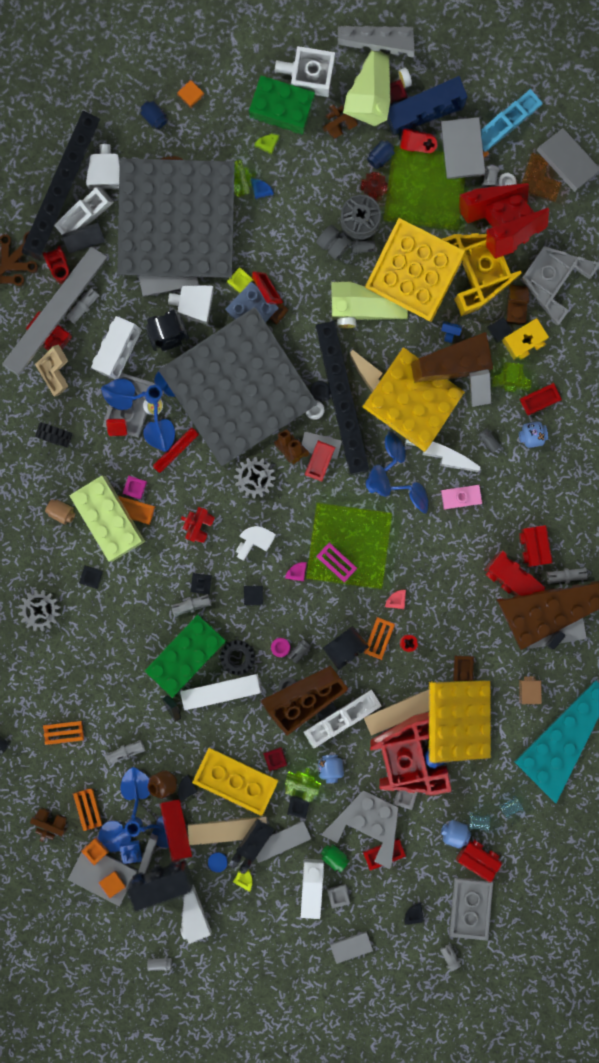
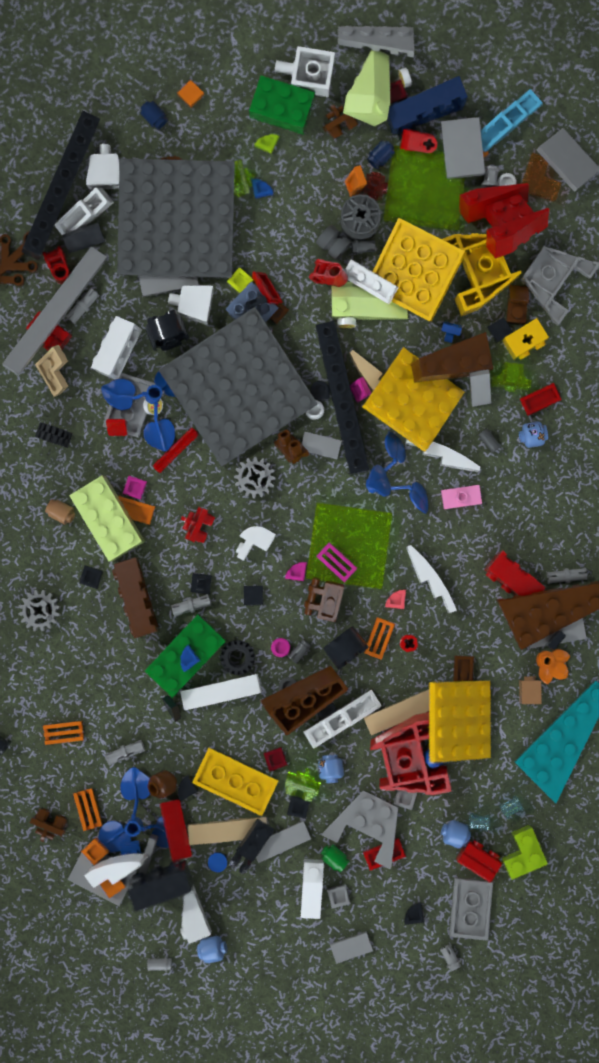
neon yellow tile [233,869,252,892] -> none
red tile [304,440,336,482] -> none
red brick [519,525,553,567] -> none
none -> white slope [84,854,148,888]
none -> reddish brown wedge [112,557,160,638]
none -> blue tile [181,645,200,672]
none -> medium blue head [197,936,227,963]
none -> black tile [245,295,267,310]
none -> plate [304,577,345,622]
none -> red piece [309,259,348,287]
none -> orange tile [345,165,367,197]
none -> white tile [345,260,399,304]
none -> dark pink tile [350,377,371,403]
none -> white slope [406,545,457,613]
none -> lime brick [501,825,547,880]
none -> orange plate [536,649,570,685]

